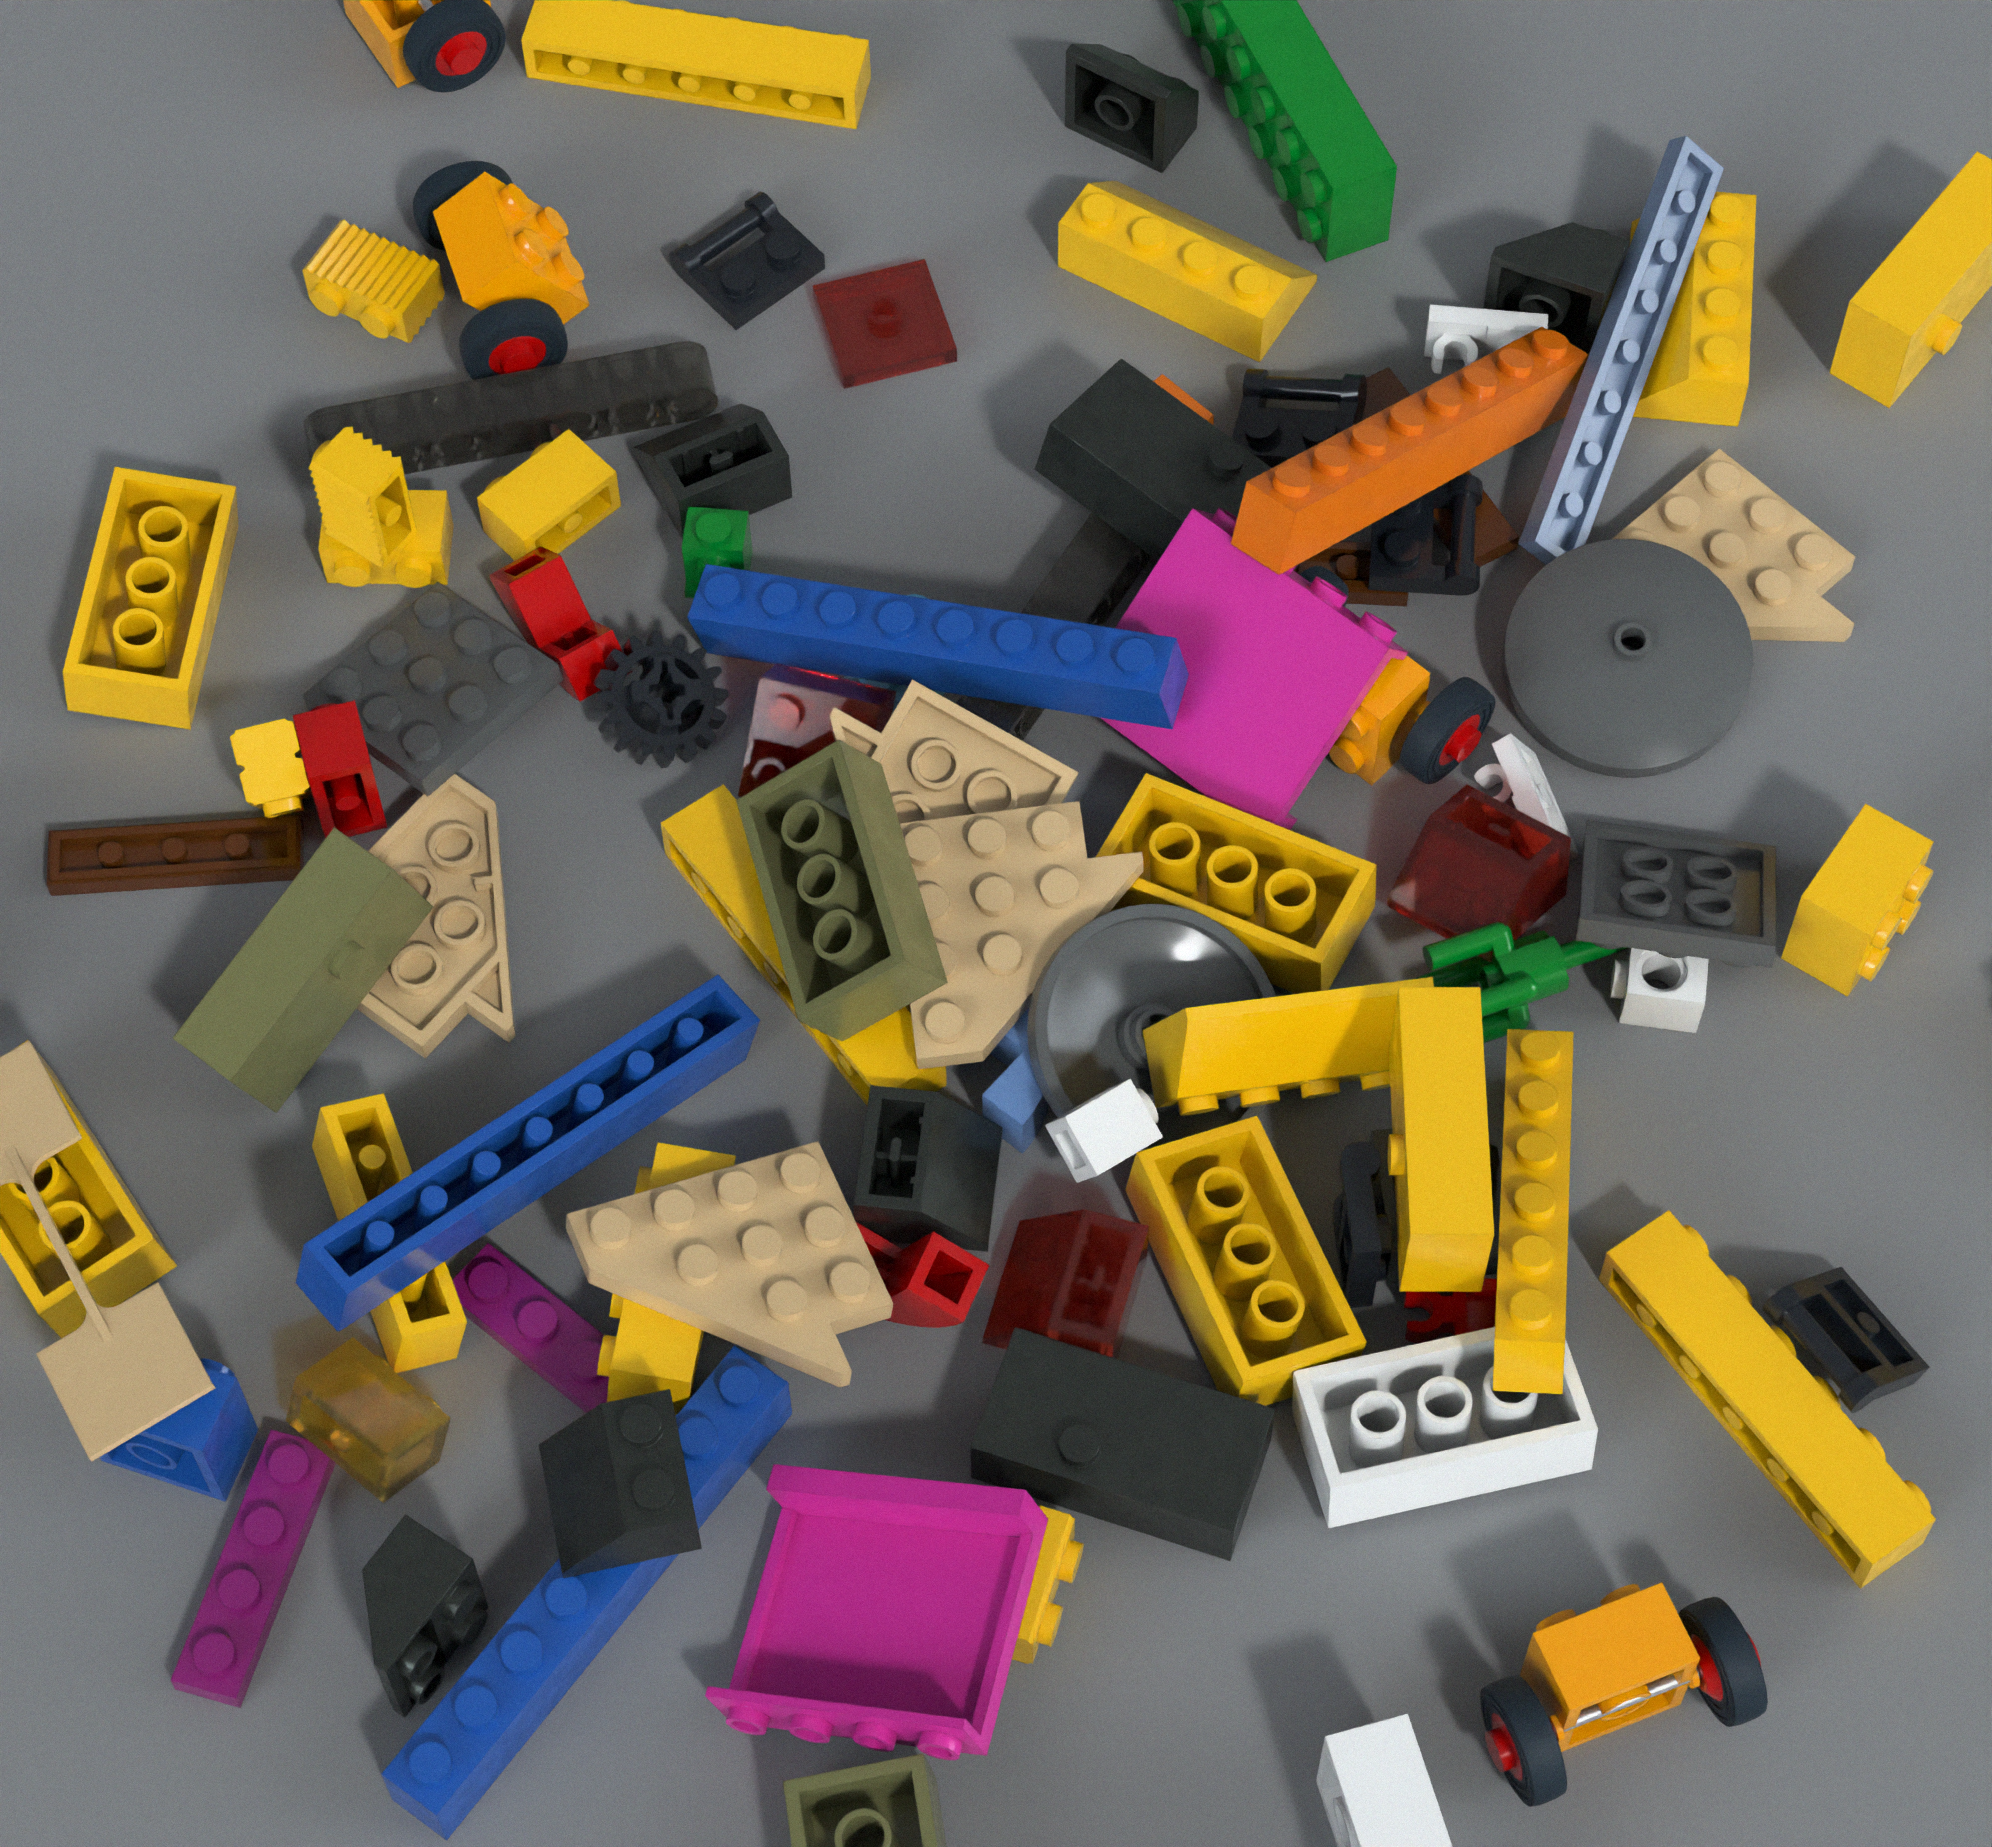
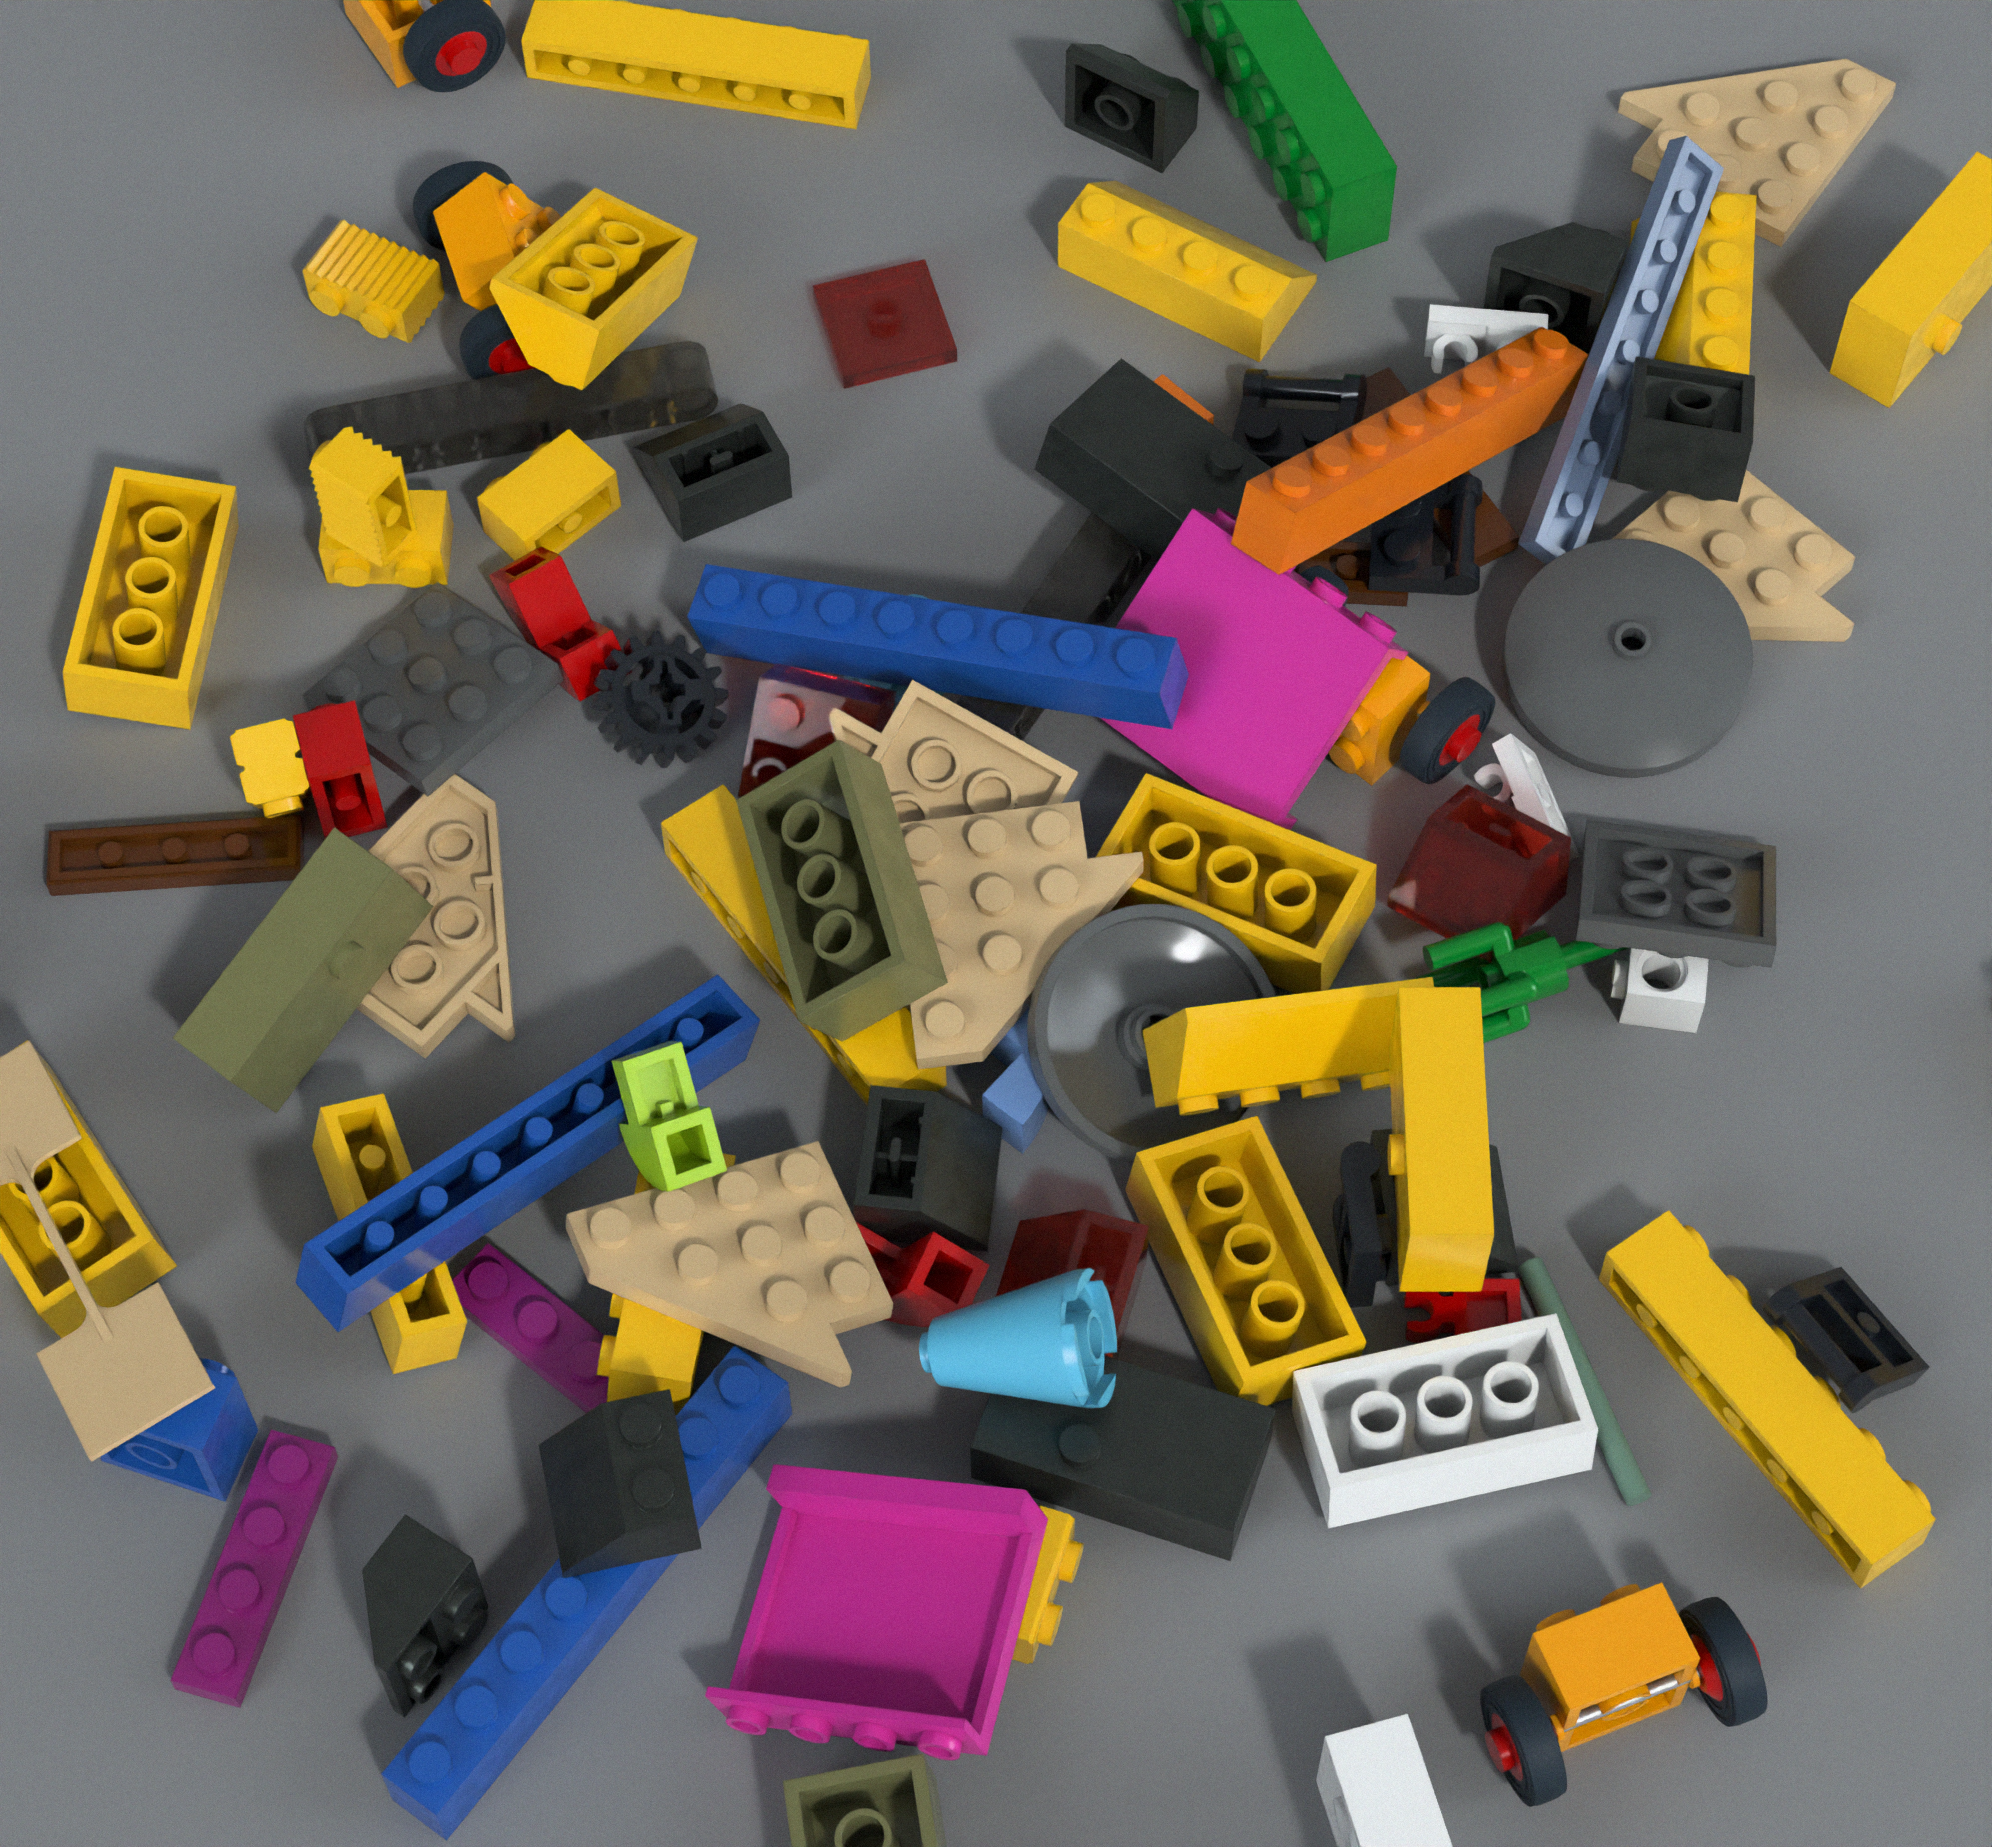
clear yellow brick [286,1337,451,1503] -> none
black plate [668,191,825,330] -> none
green brick [682,506,753,598] -> none
white brick [1045,1079,1163,1183] -> none
yellow brick [1493,1029,1574,1394] -> none
yellow brick [1781,803,1934,997] -> none
none -> yellow slope [489,187,698,390]
none -> lime brick [612,1041,727,1192]
none -> medium azure cone [919,1268,1117,1409]
none -> sand green bar [1518,1257,1652,1506]
none -> pearl dark grey slope [1617,356,1755,502]
none -> tan wing [1618,59,1896,247]

